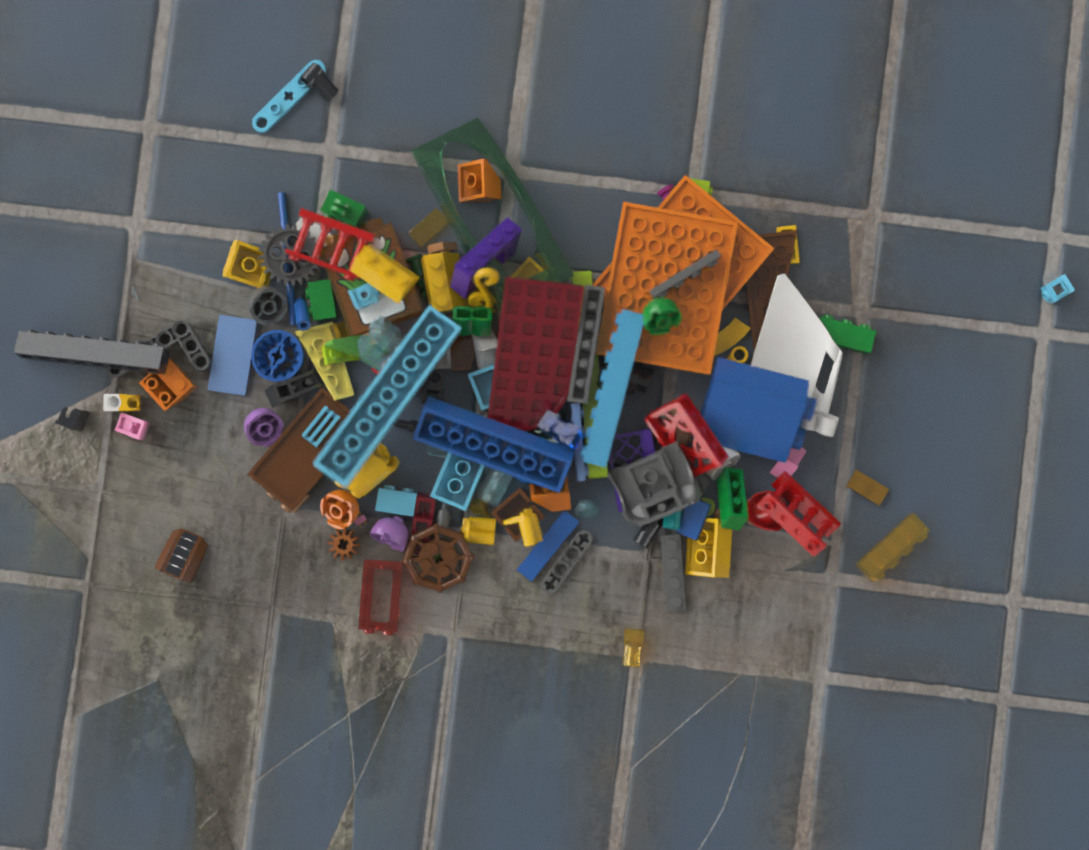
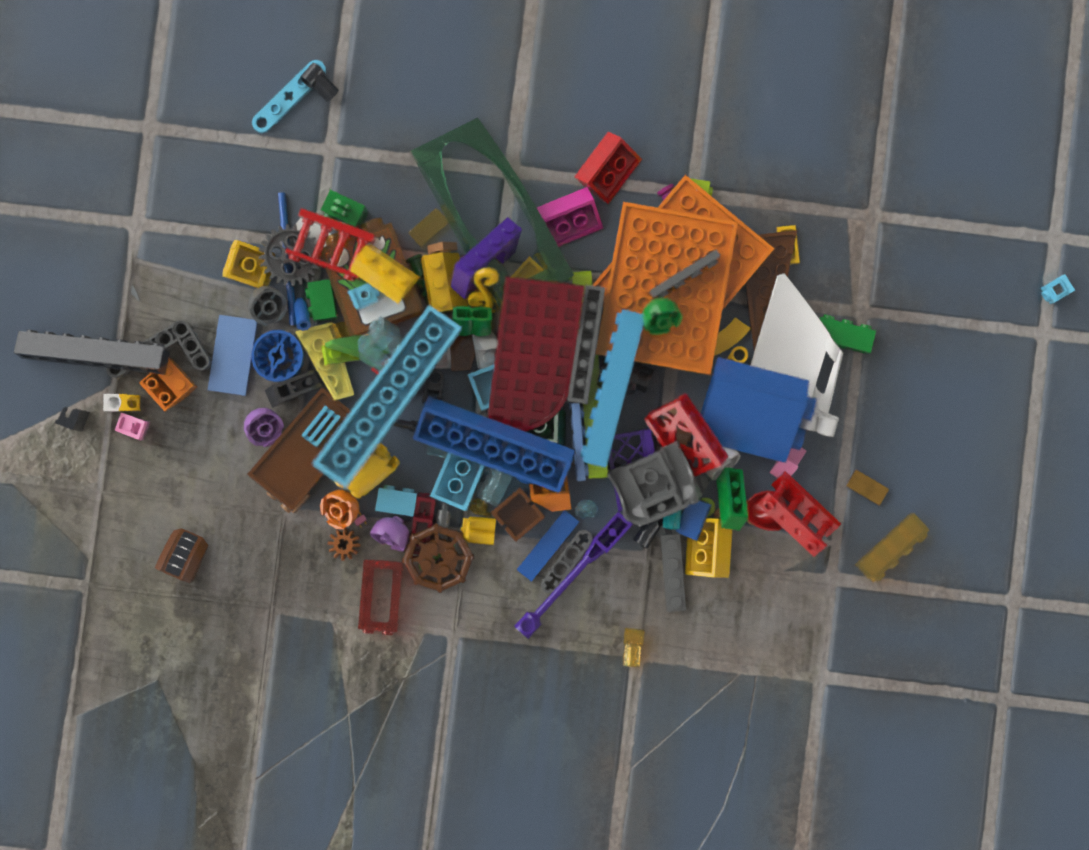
orange slope [458,159,501,203] -> none
yellow piece [503,508,543,546] -> none
clear blue brick [537,410,584,451] -> none
none -> dark purple bar [515,512,633,639]
none -> dark pink slope [534,187,603,250]
none -> red slope [574,132,642,204]

